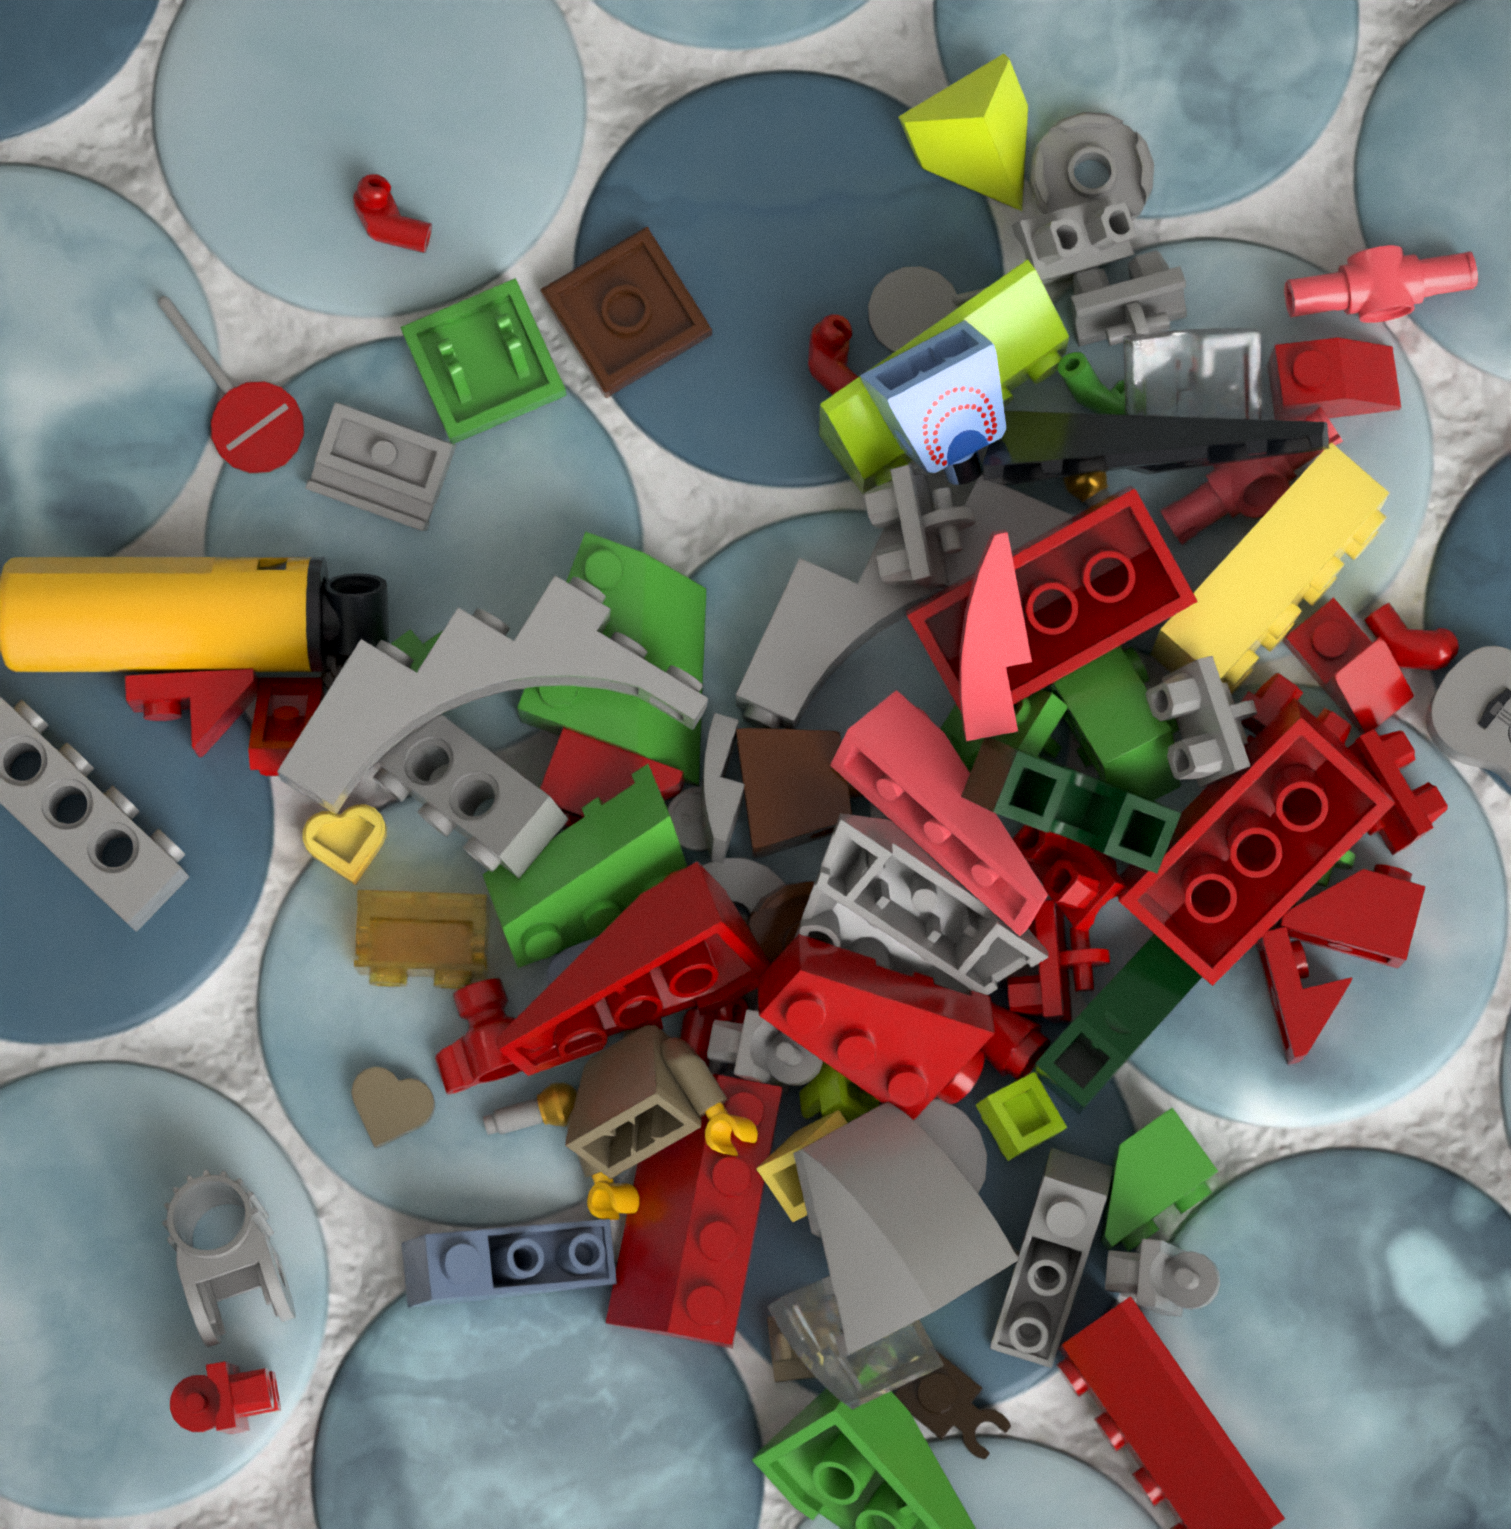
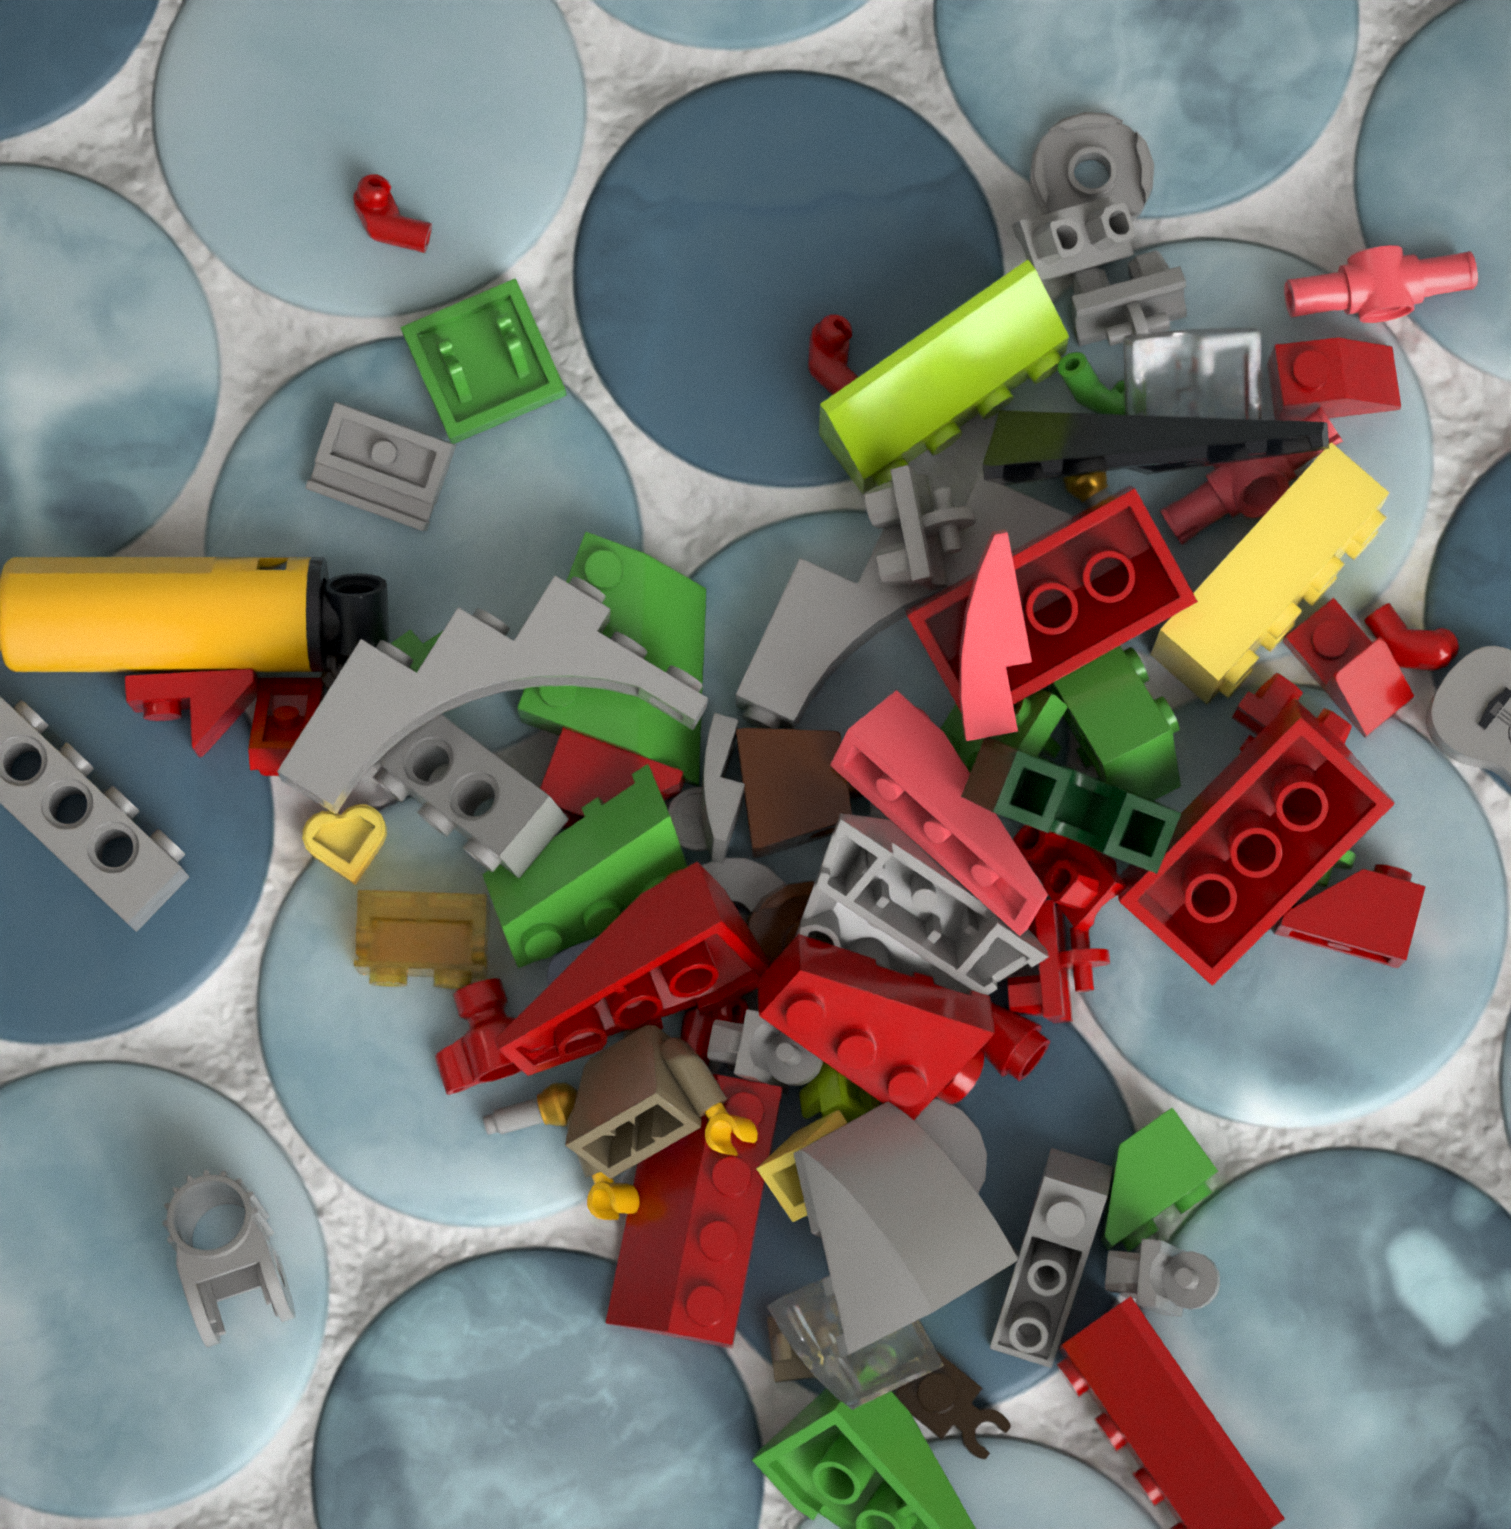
red piece [158,296,304,474] -> none
red hips [170,1361,281,1434] -> none
dark tan tile [351,1067,435,1149] -> none
sand blue slope [401,1219,617,1308] -> none
reddish brown tile [540,227,712,398] -> none
light blue torso [860,320,1006,485] -> none
light grey piece [868,266,1075,353] -> none
neon yellow slope [898,53,1028,211] -> none
lime tile [975,1072,1067,1161] -> none
dark green slope [1031,934,1202,1115] -> none
light grey hips [1146,656,1257,788] -> none
red slope [1255,927,1353,1065] -> none
red hips [1348,729,1448,856] -> none

